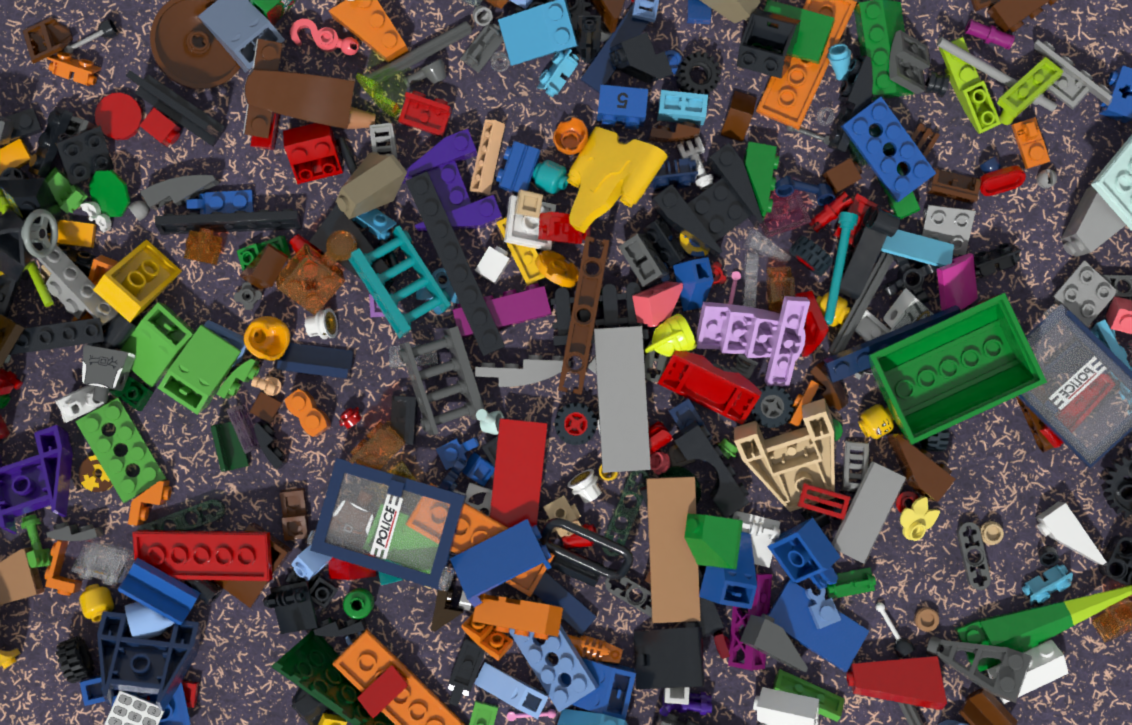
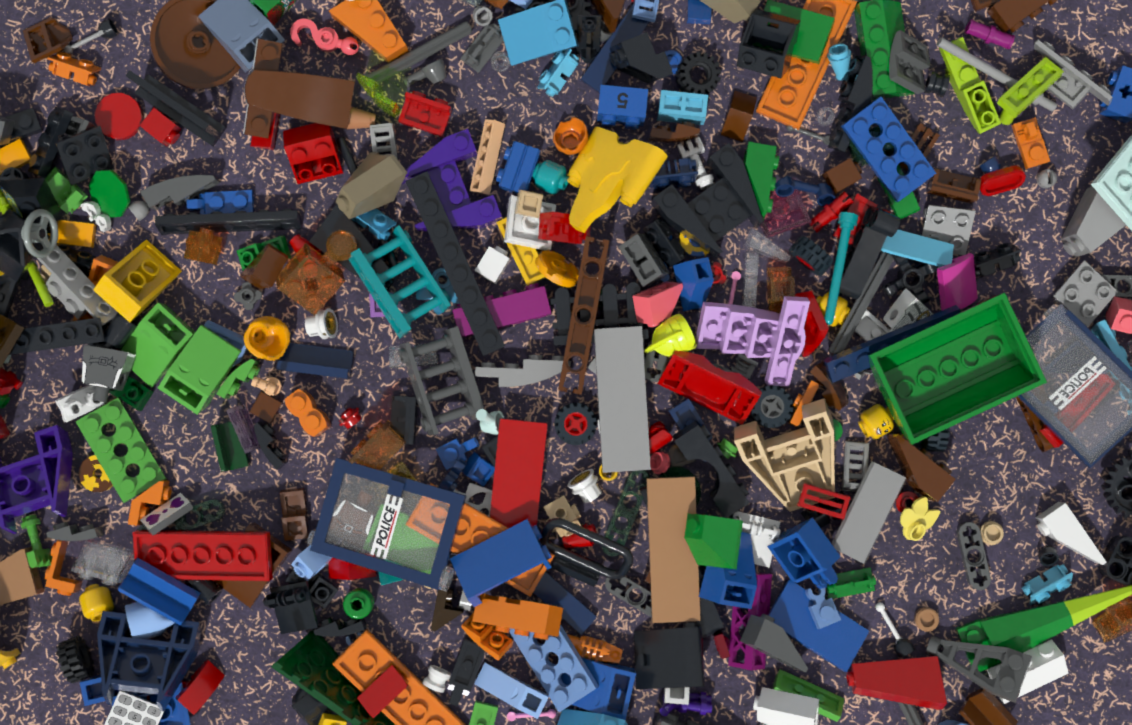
none -> tile [140,493,193,536]
none -> red slope [175,659,225,715]
none -> white wheel [422,665,452,693]

